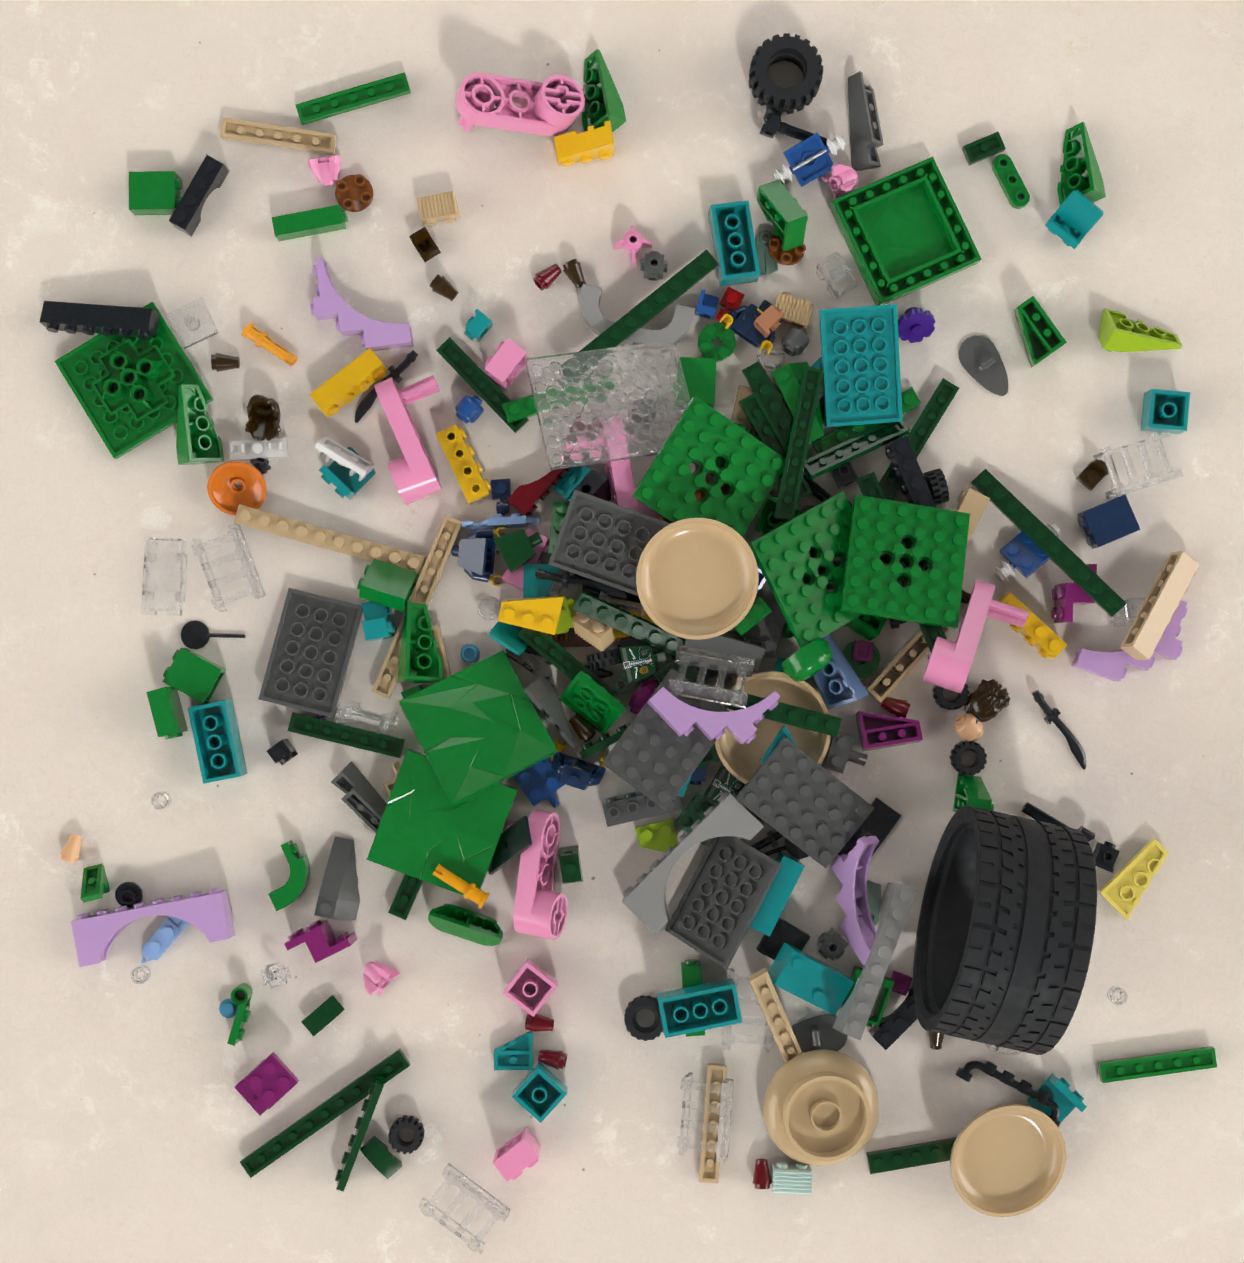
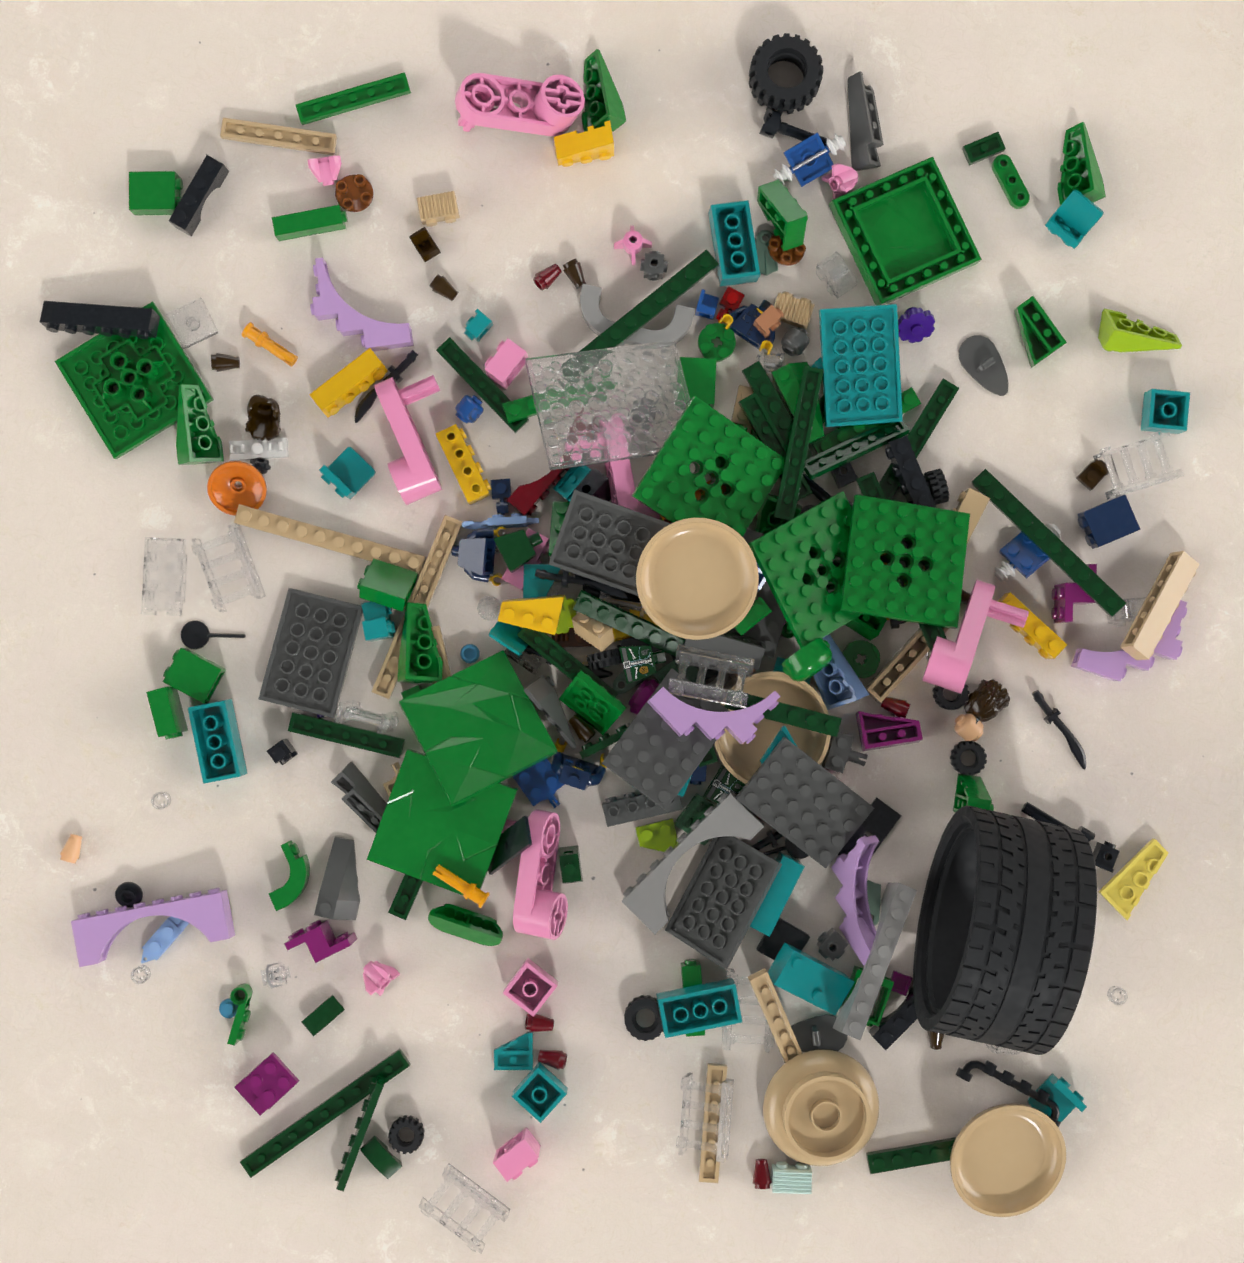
green slope [80,863,110,903] -> none
white plate [315,436,374,481] -> none
magenta tile [851,640,874,662] -> none
green plate [1098,1046,1217,1083] -> none

